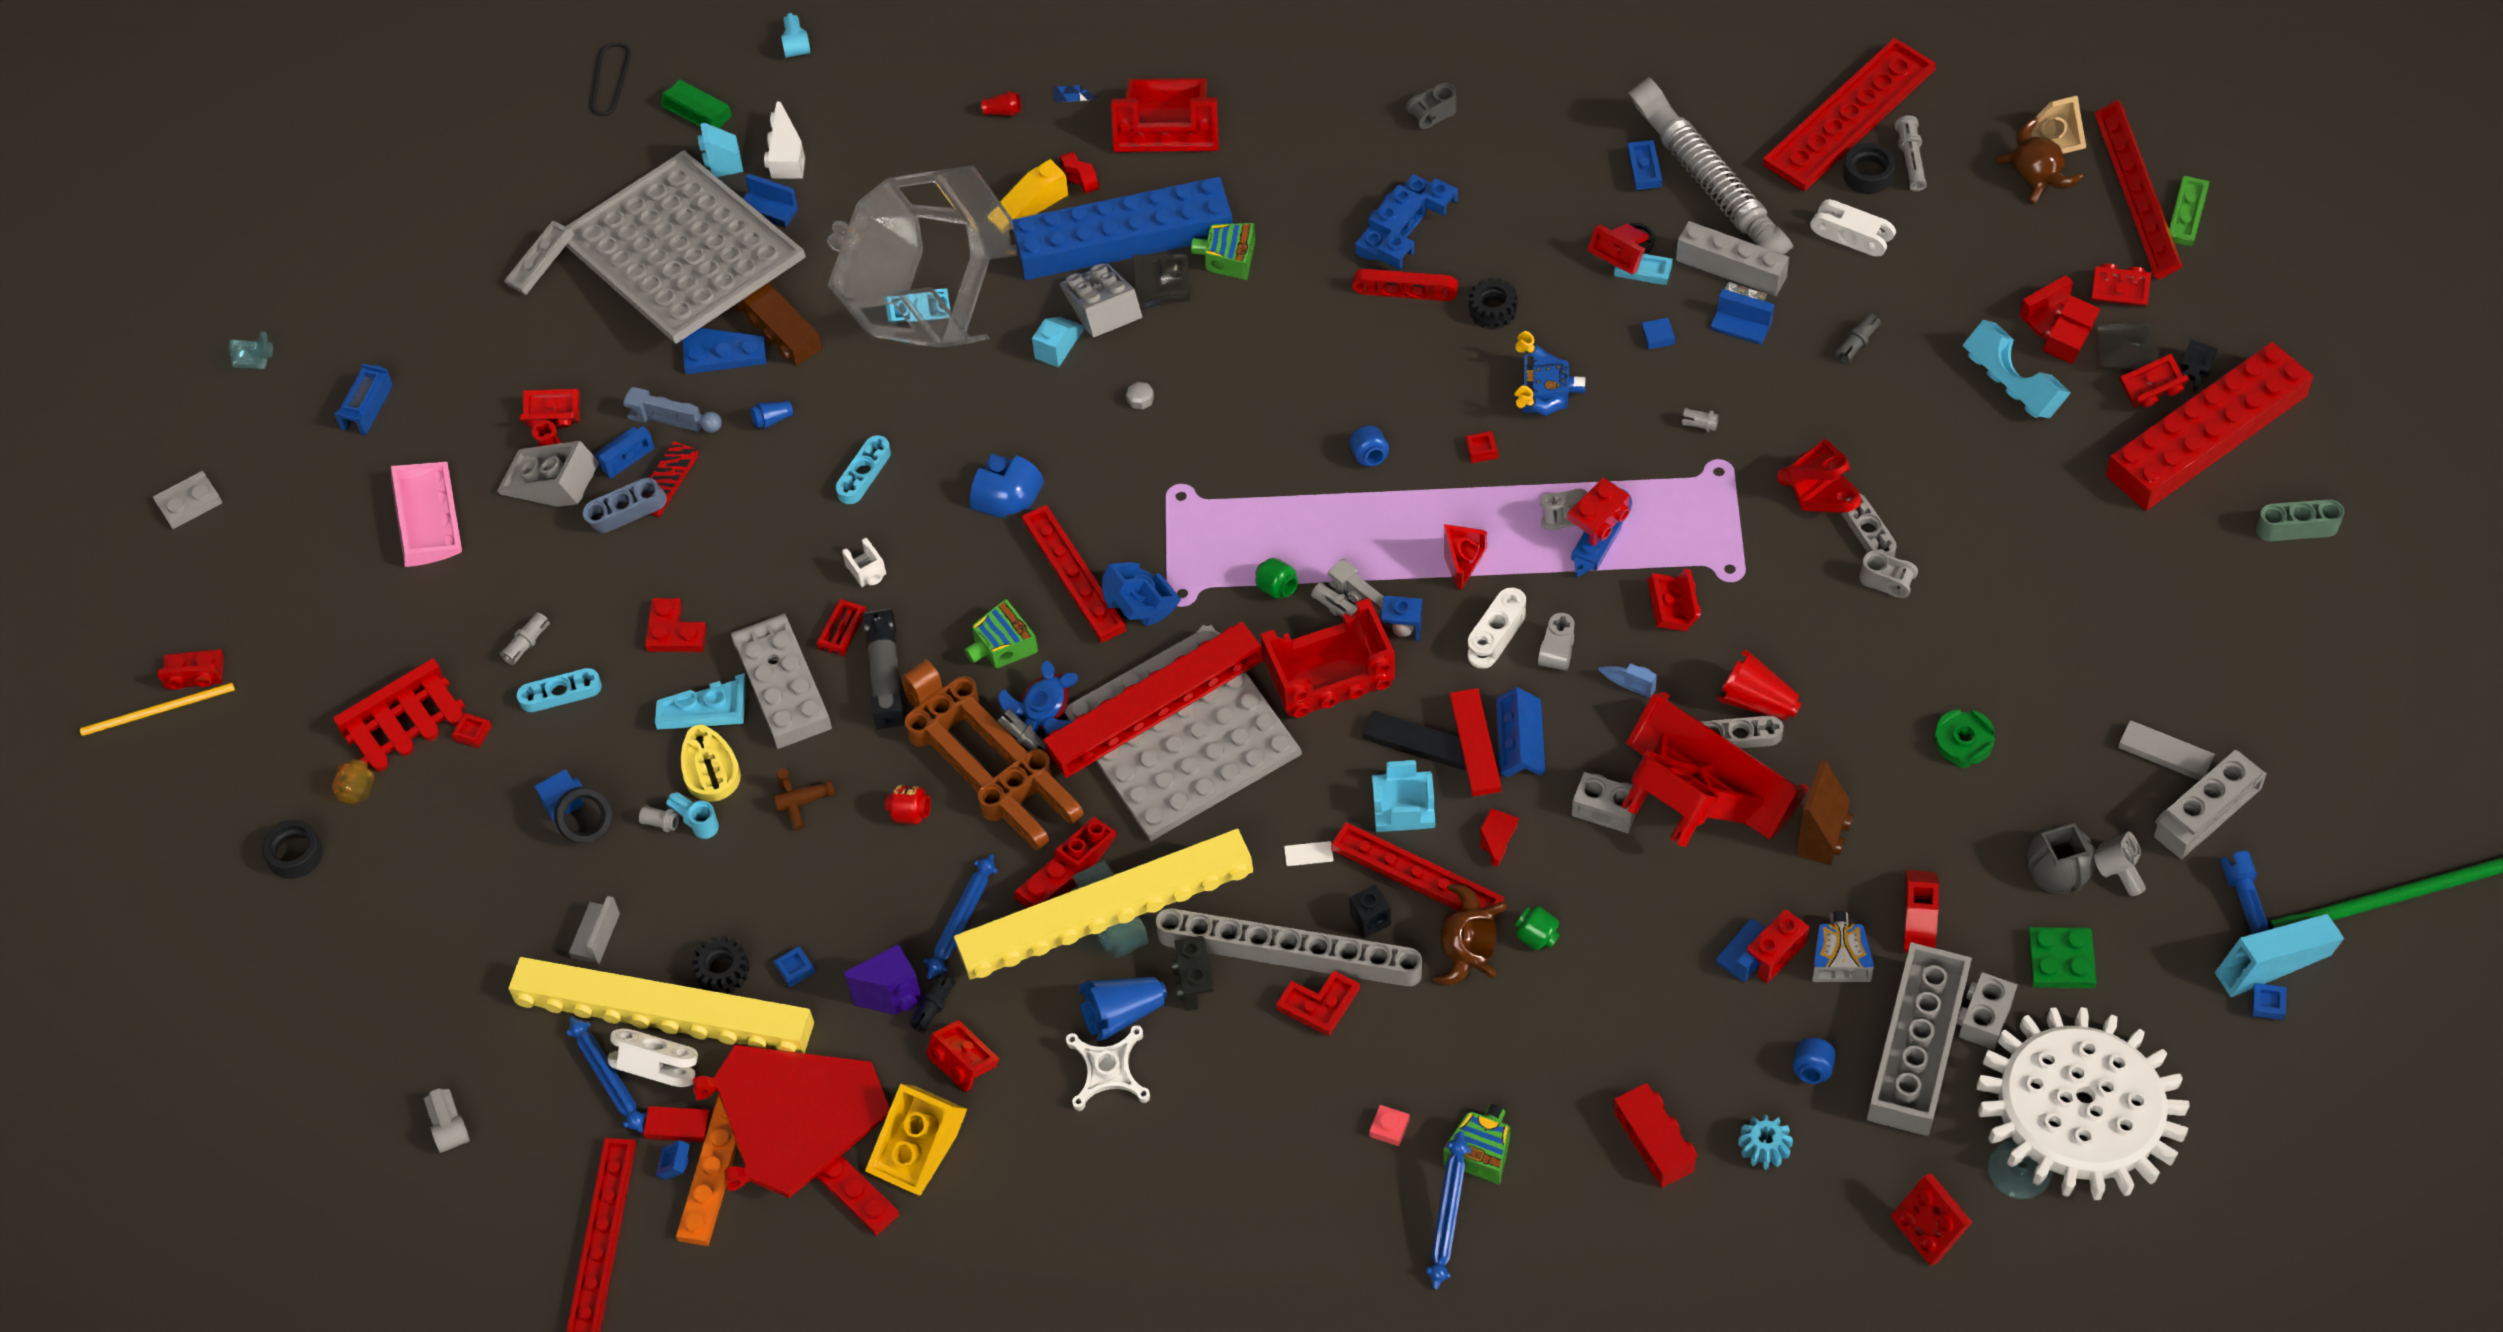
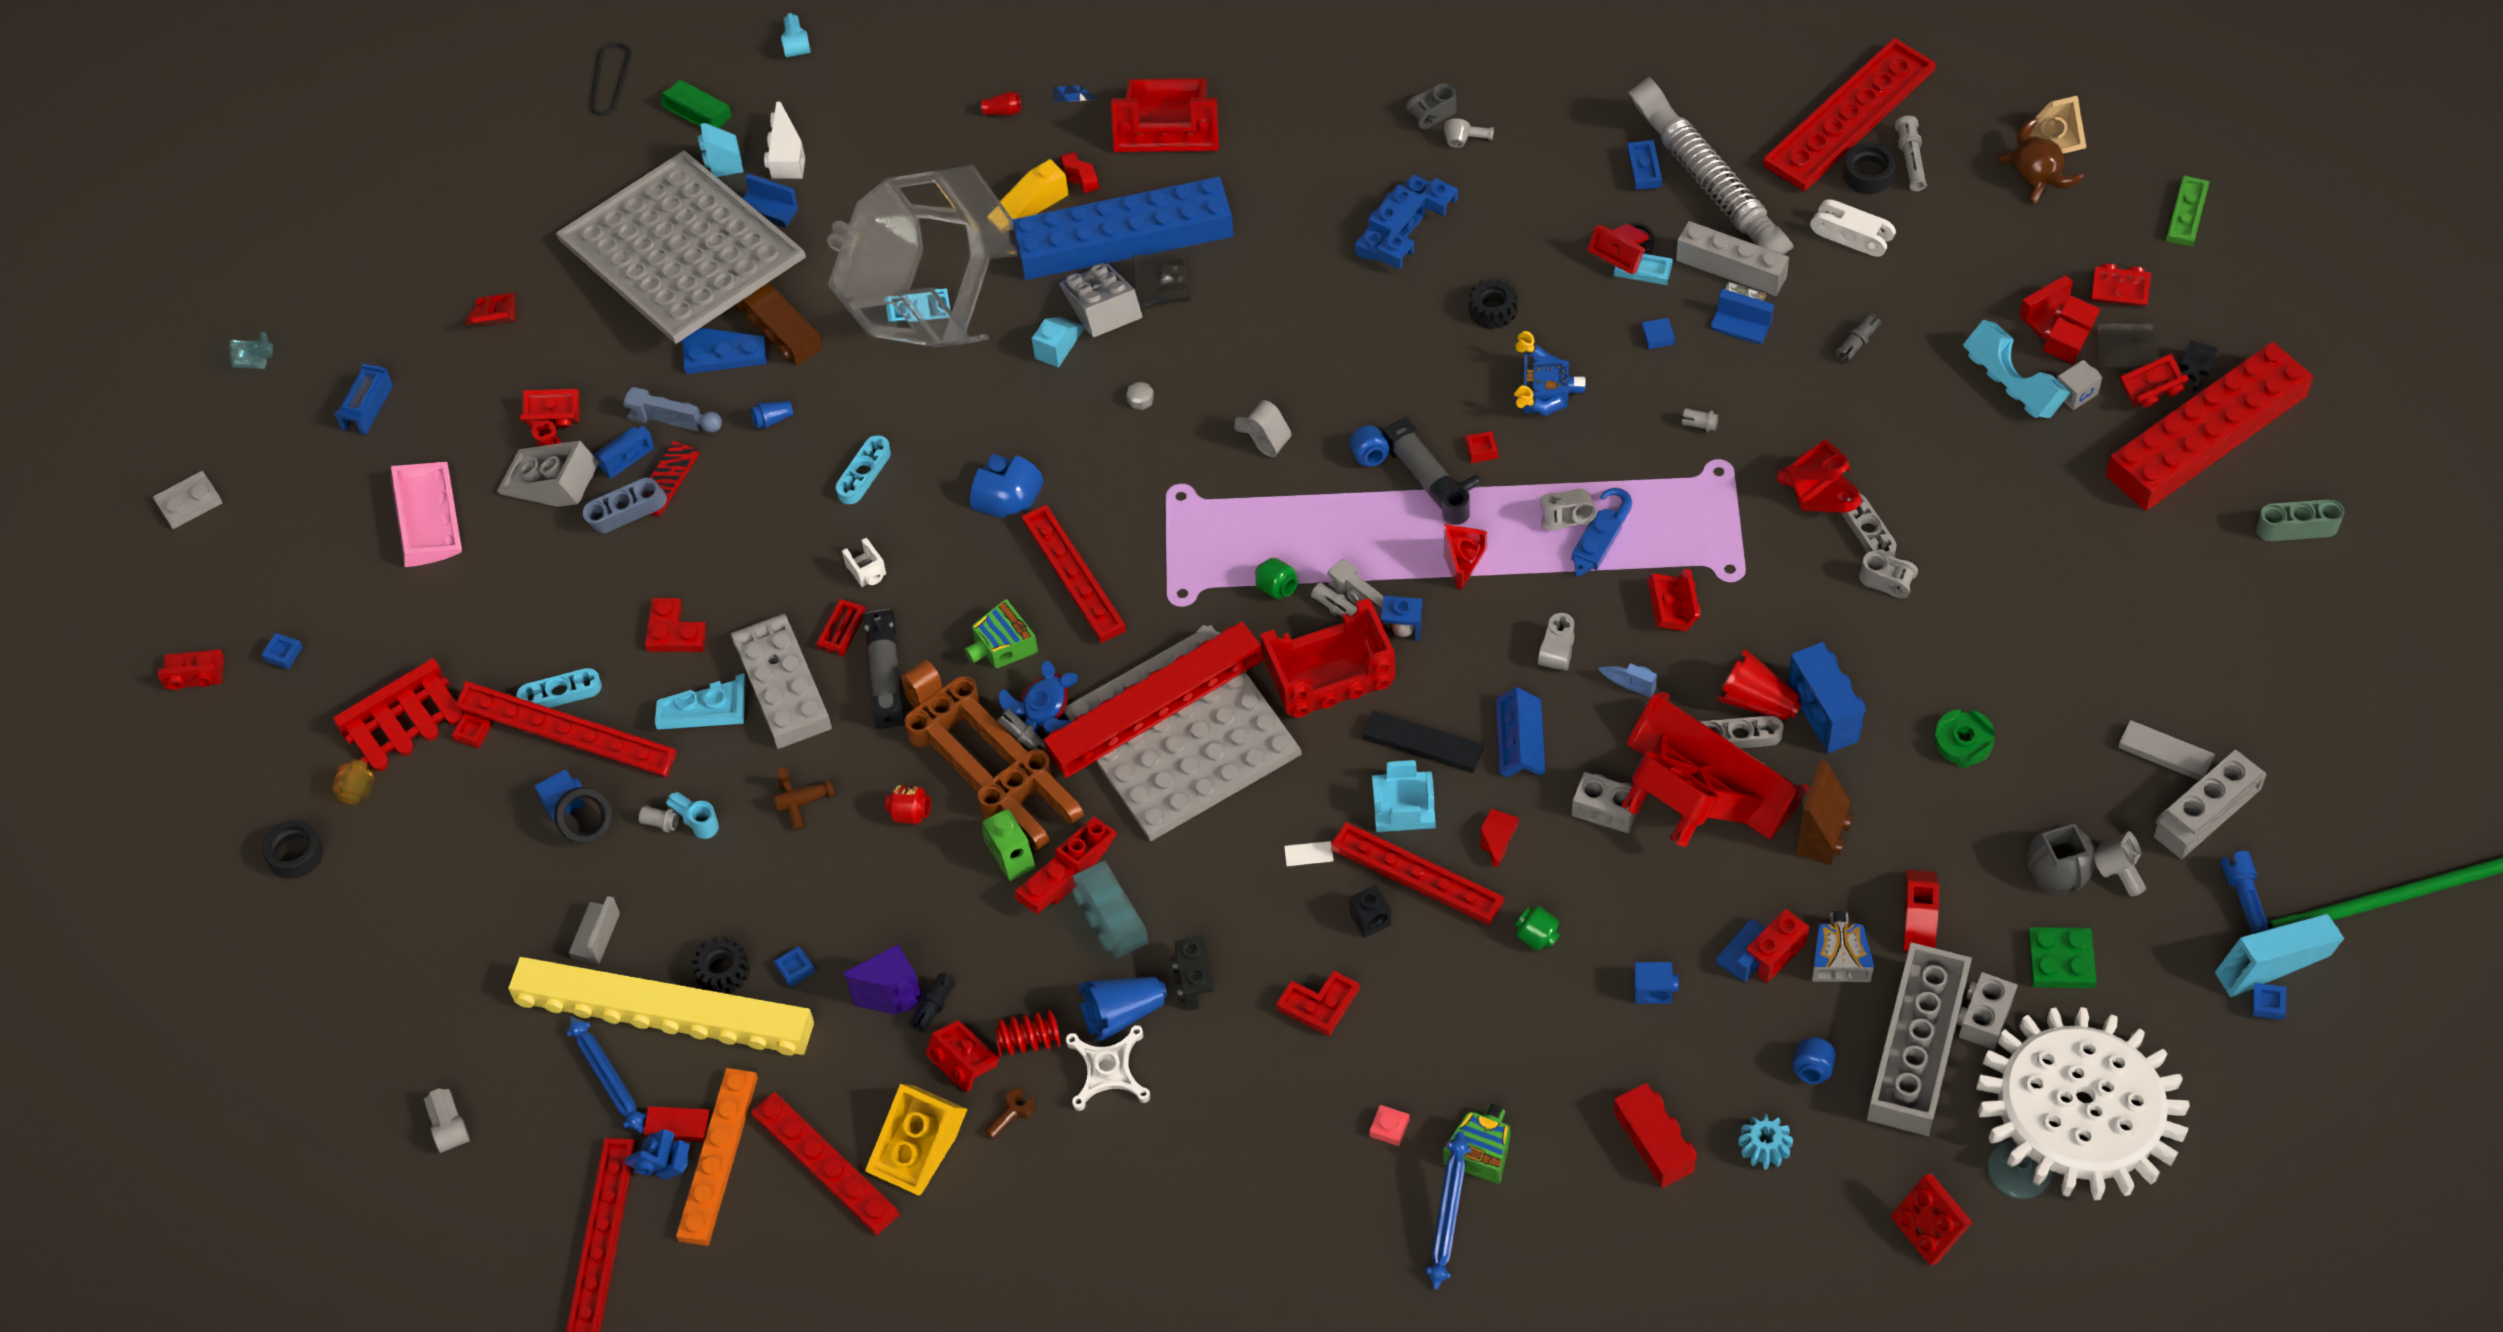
yellow axle [80,682,235,736] -> none
light grey pin [500,612,550,665] -> none
light grey tile [504,220,575,295] -> none
white piece [607,1029,698,1087] -> none
light yellow piece [681,725,741,802] -> none
red flag [692,1045,890,1198] -> none
blue wheel [923,854,998,980] -> none
light yellow brick [954,829,1253,980] -> none
blue brick [1102,562,1181,626] -> none
light grey beam [1156,908,1422,986] -> none
bright green torso [1191,223,1255,280] -> none
red beam [1352,269,1459,301] -> none
reddish brown piece [1432,884,1507,986] -> none
red tile [1450,688,1502,797] -> none
white piece [1468,587,1526,669] -> none
red bracket [1567,477,1630,546] -> none
red plate [2095,99,2183,280] -> none
none -> blue plate [261,633,303,670]
none -> red tile [455,681,678,778]
none -> red slope [464,292,516,326]
none -> blue bracket [625,1129,674,1175]
none -> bright green torso [982,809,1036,882]
none -> reddish brown bar [985,1088,1036,1140]
none -> red piece [995,1010,1061,1057]
none -> light grey beam [1234,400,1292,457]
none -> piece [1383,417,1481,525]
none -> light grey bar [1444,119,1494,148]
none -> blue brick [1634,962,1679,1004]
none -> blue brick [1787,642,1866,754]
none -> light grey brick [2057,360,2102,410]

